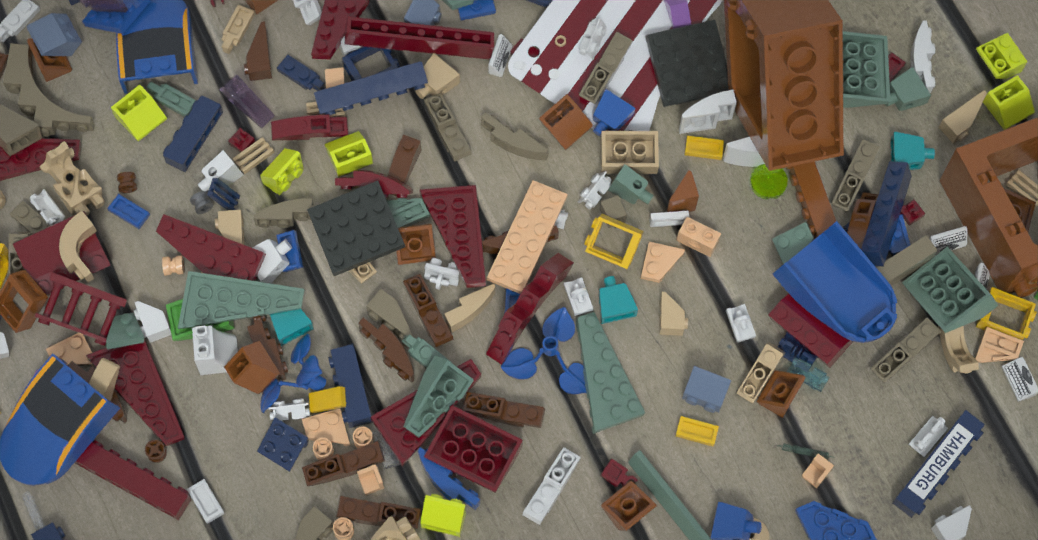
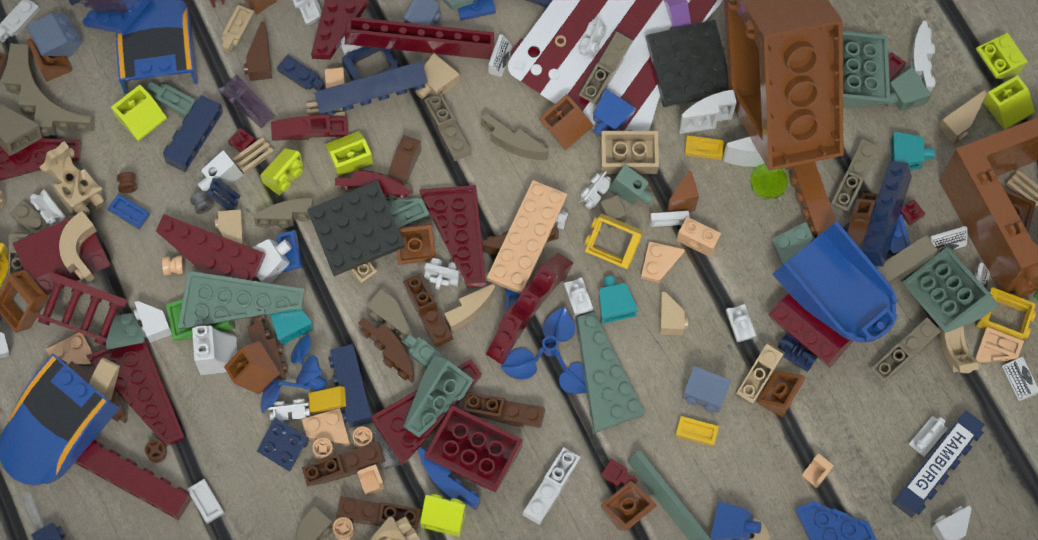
sand green piece [777,445,835,460] -> none
clear light blue hinge [787,358,829,392] -> none

